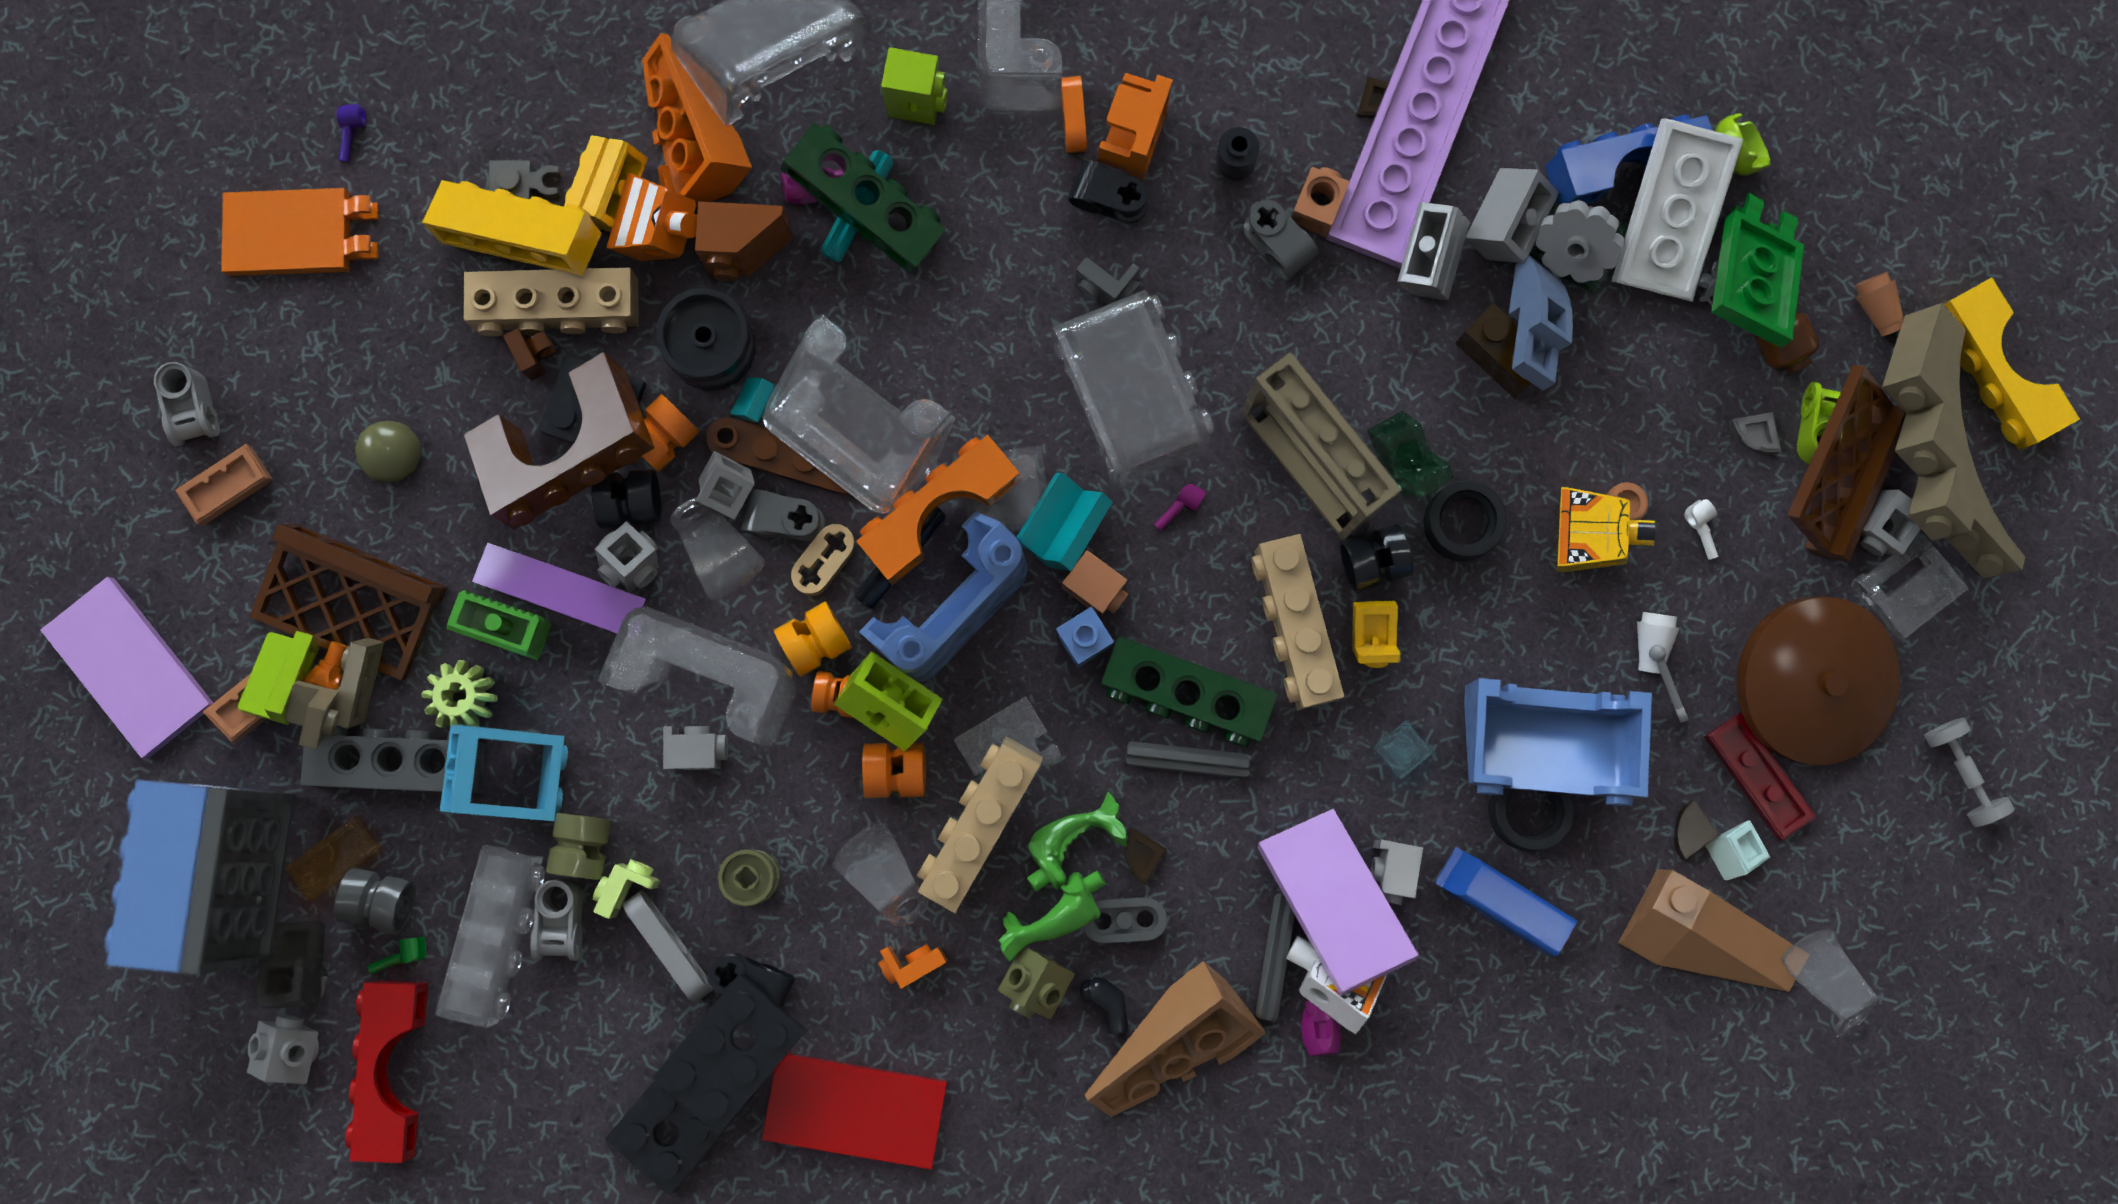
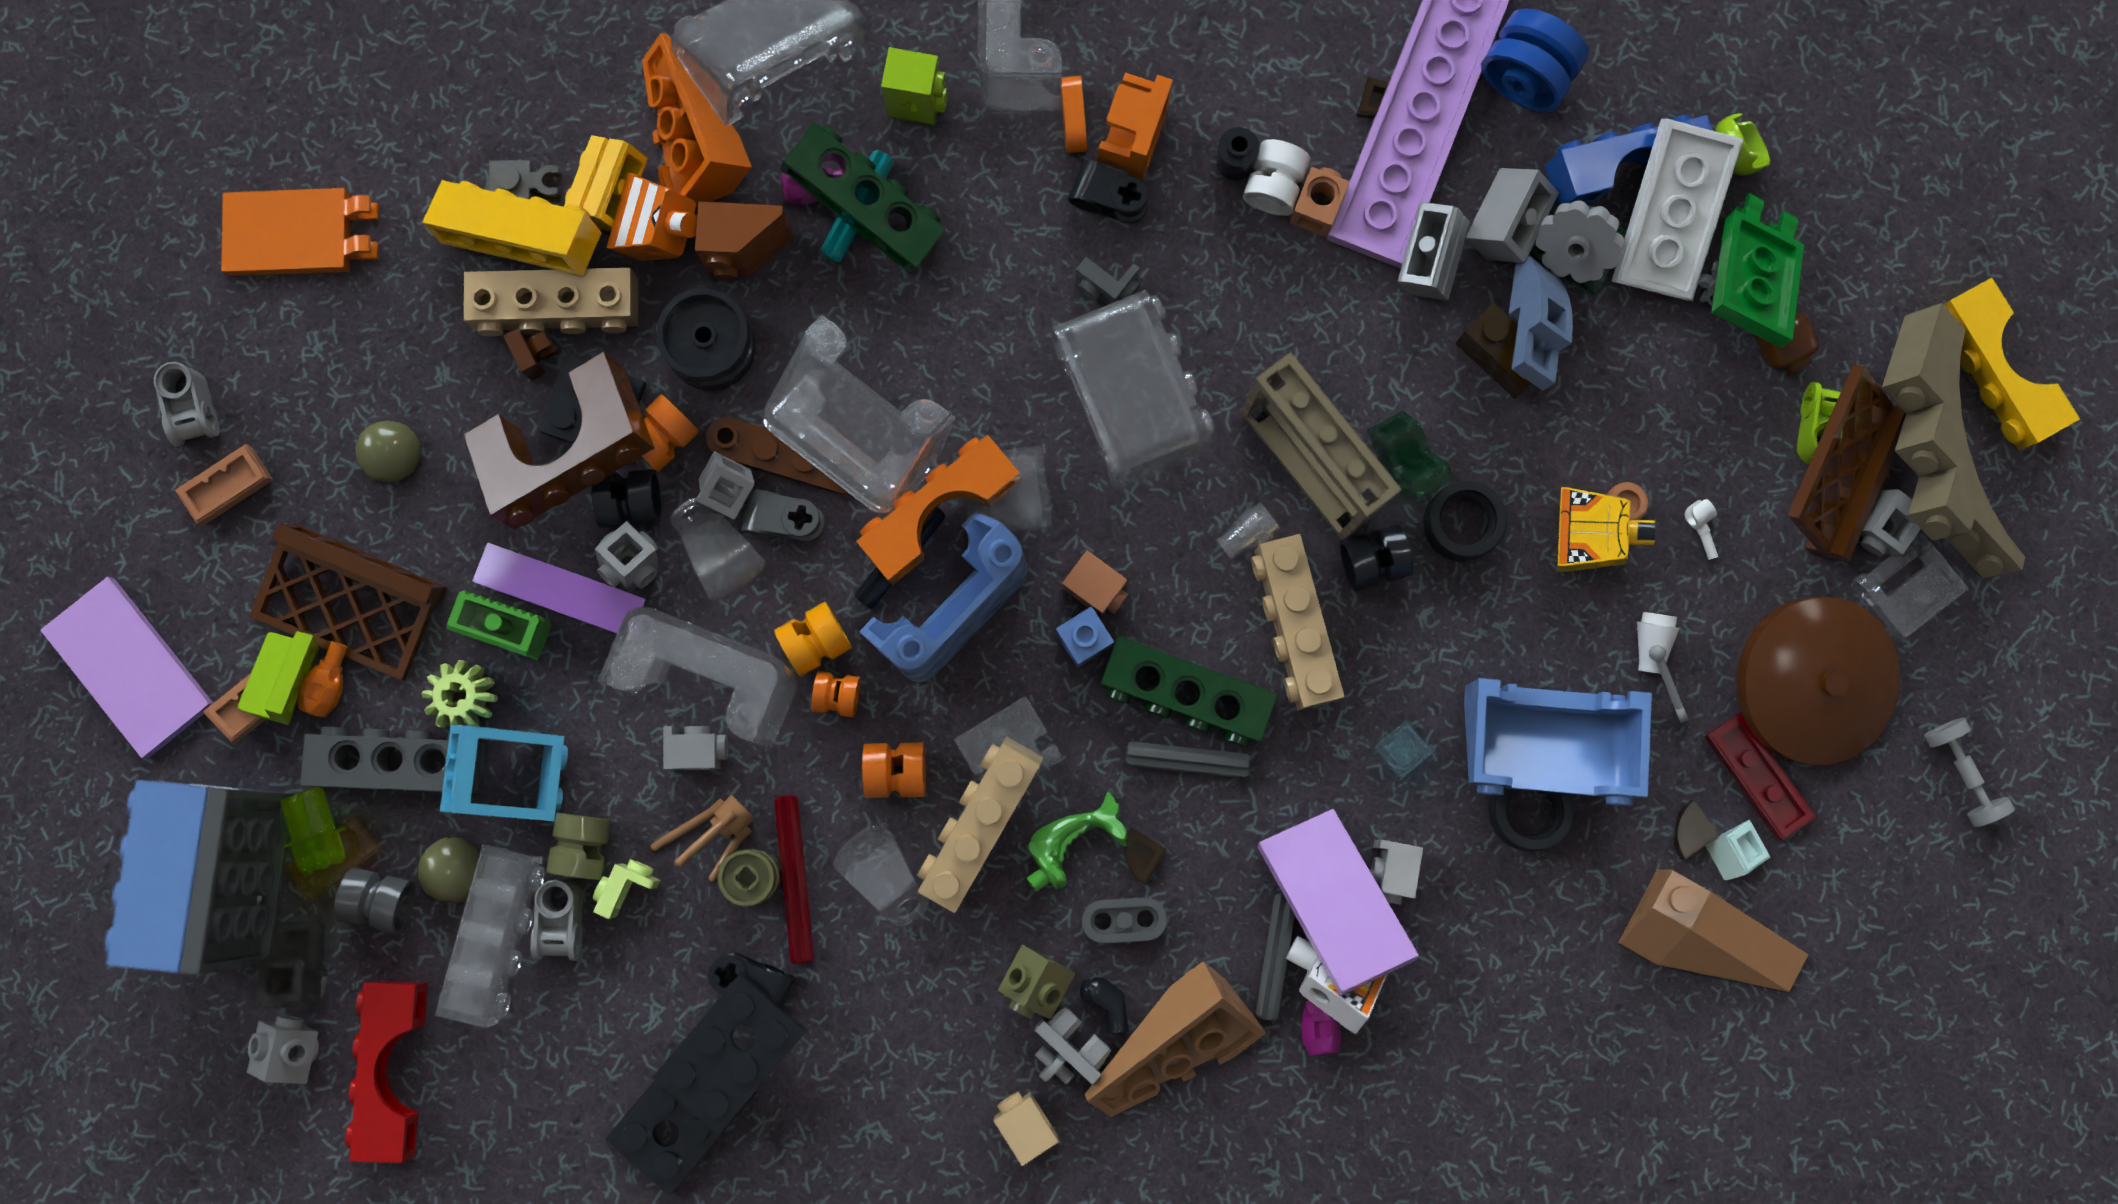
dark tan bracket [286,681,340,749] -> none
dark tan plate [335,638,384,728] -> none
dark purple hand [336,104,367,163] -> none
green hand [368,936,426,975] -> none
light grey beam [623,890,714,1003] -> none
teal tile [730,377,775,422] -> none
red tile [762,1053,947,1169] -> none
tan beam [791,524,856,596] -> none
lime brick [834,651,942,751] -> none
orange bracket [878,944,948,989] -> none
bright green animal [999,870,1106,962] -> none
teal panel [1016,472,1113,571] -> none
magenta hand [1154,484,1206,531] -> none
dark grey piece [1243,200,1319,281] -> none
yellow bracket [1352,601,1400,668] -> none
blue piece [1434,847,1577,957] -> none
flat silver tile [1729,412,1782,455] -> none
clear piece [1781,929,1879,1037] -> none
nougat cone [1855,272,1904,336] -> none
none -> clear neon green arm [281,786,346,874]
none -> olive hair [417,837,485,904]
none -> medium nougat plant [650,795,755,882]
none -> dark red axle [774,795,814,964]
none -> tan brick [994,1091,1059,1166]
none -> light grey hips [1035,1006,1111,1085]
none -> clear cone [1217,502,1280,560]
none -> white wheel [1243,139,1311,216]
none -> blue wheel [1481,8,1589,112]

